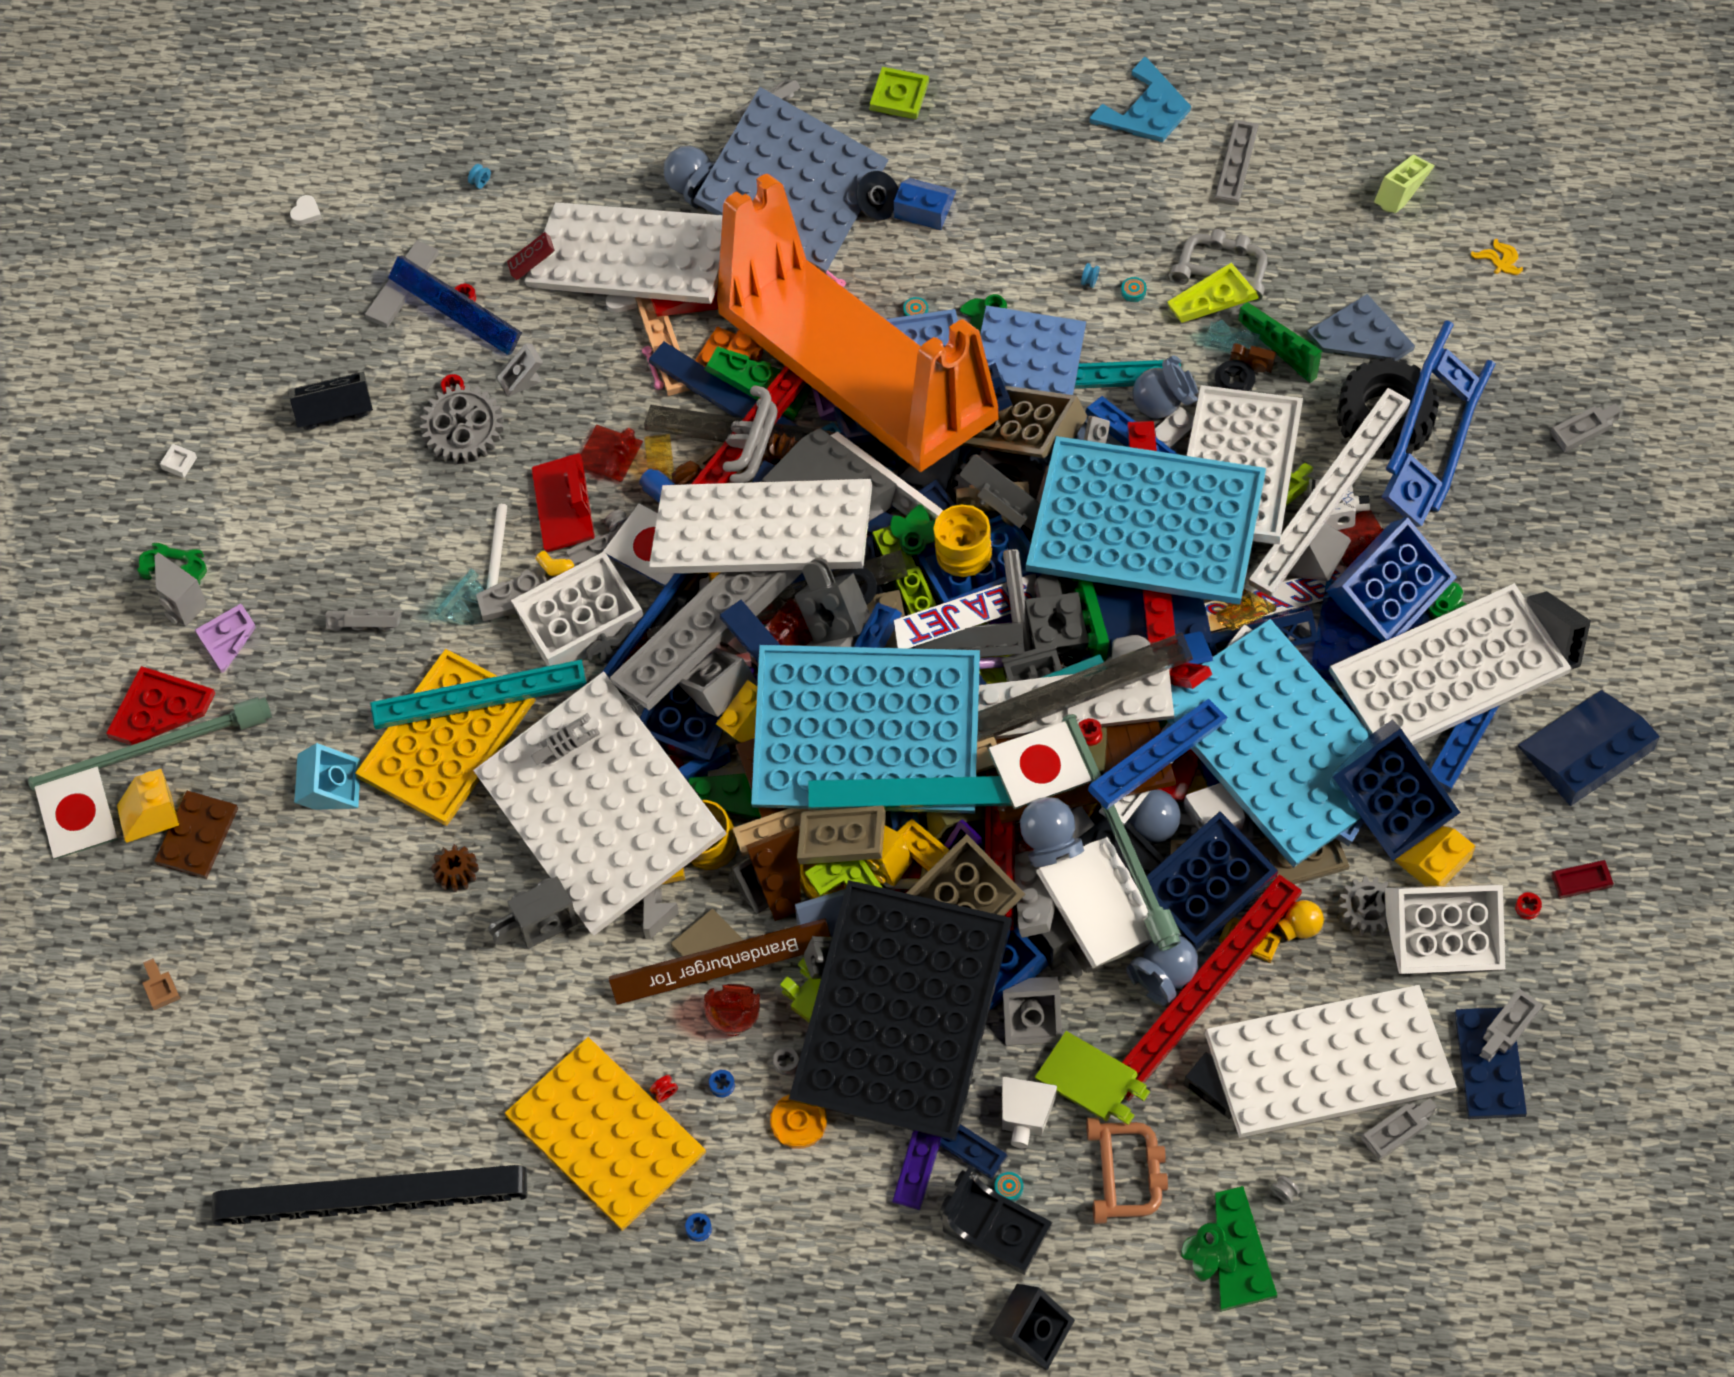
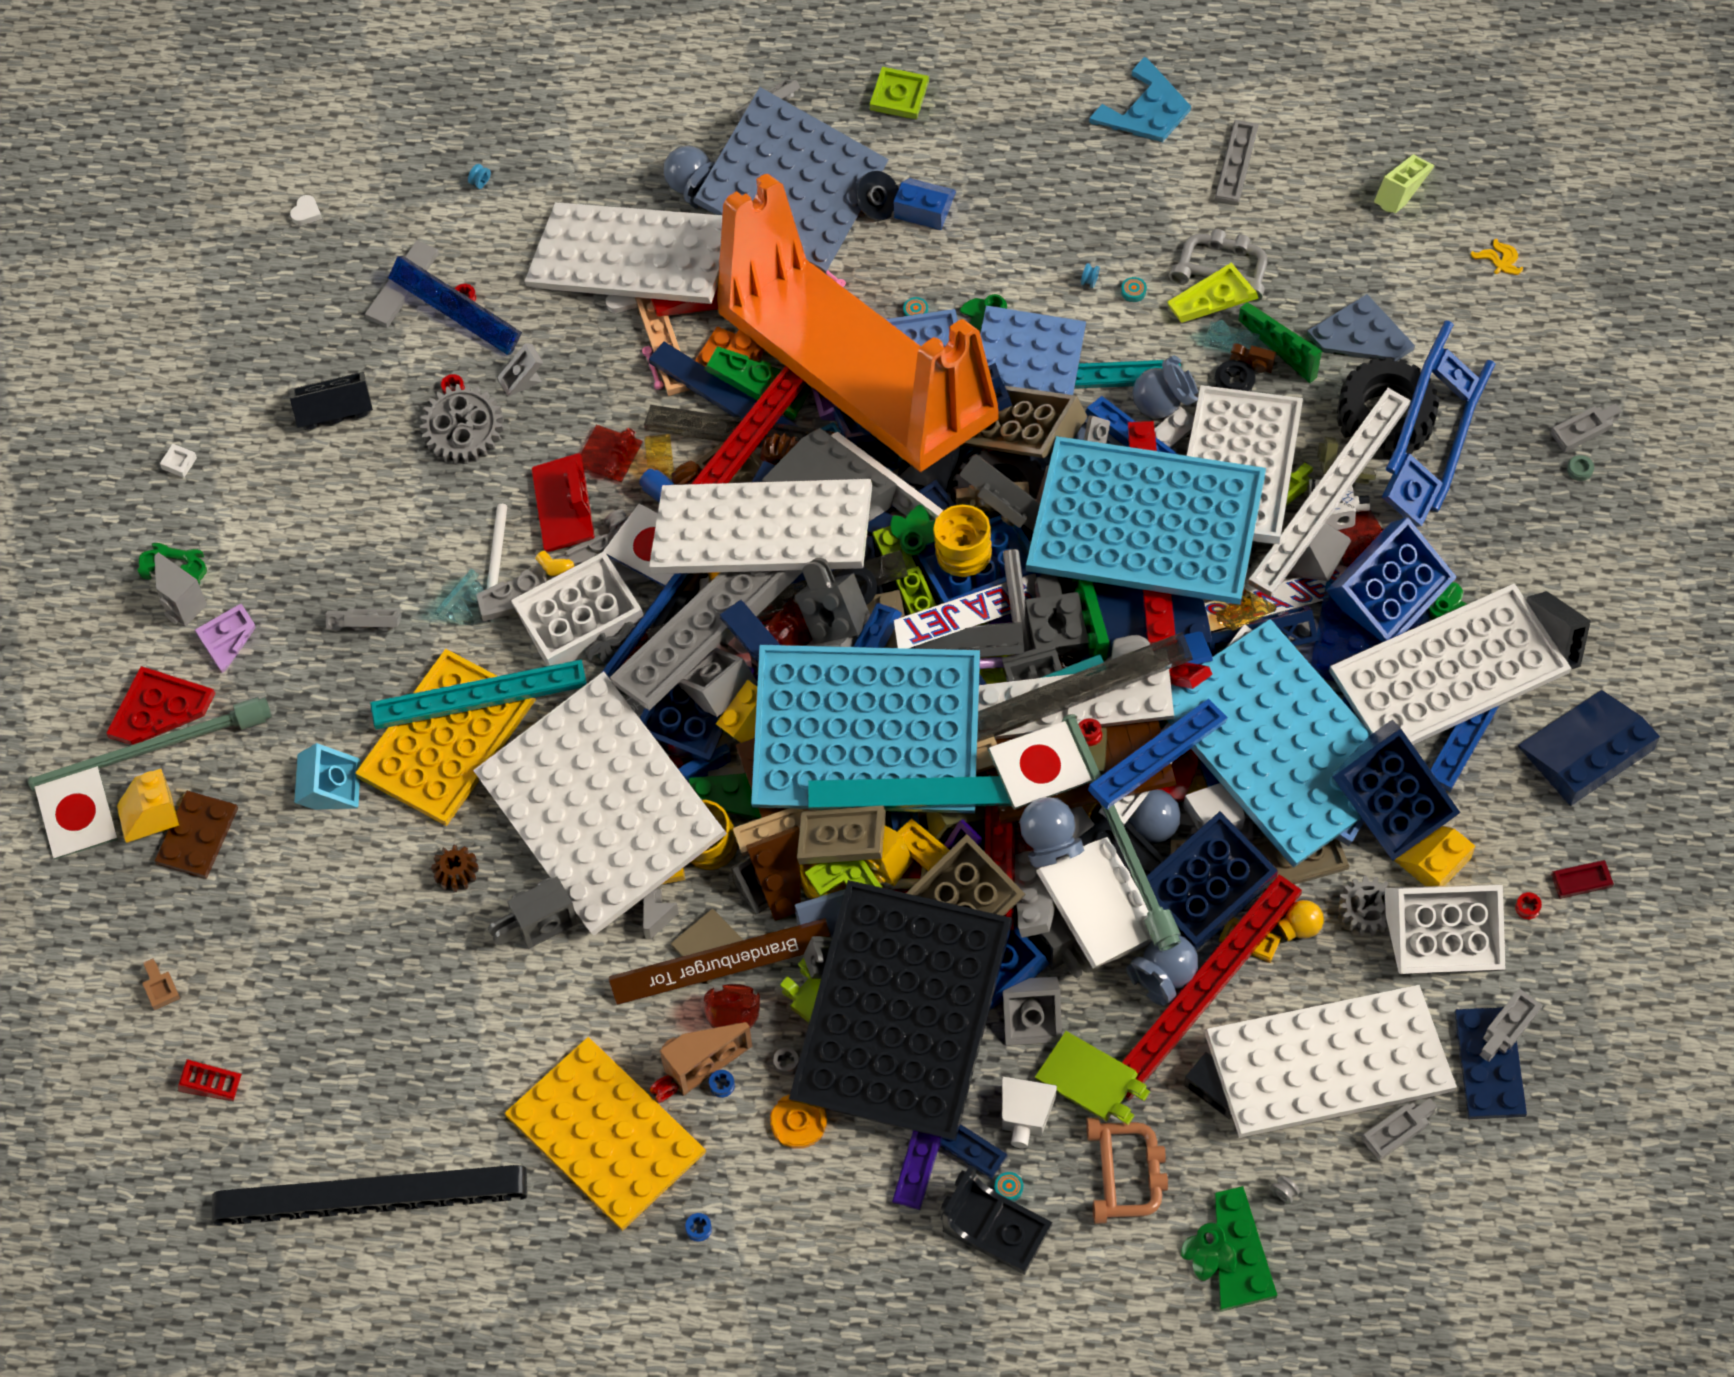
dark red tile [507,232,555,280] -> none
light grey hinge [531,713,600,765] -> none
light grey piece [723,386,778,483] -> none
black slope [989,1283,1075,1370] -> none
none -> red slope [177,1059,242,1102]
none -> medium nougat slope [660,1022,752,1095]
none -> olive bracket [1317,436,1376,484]
none -> sand green tile [1567,455,1594,481]

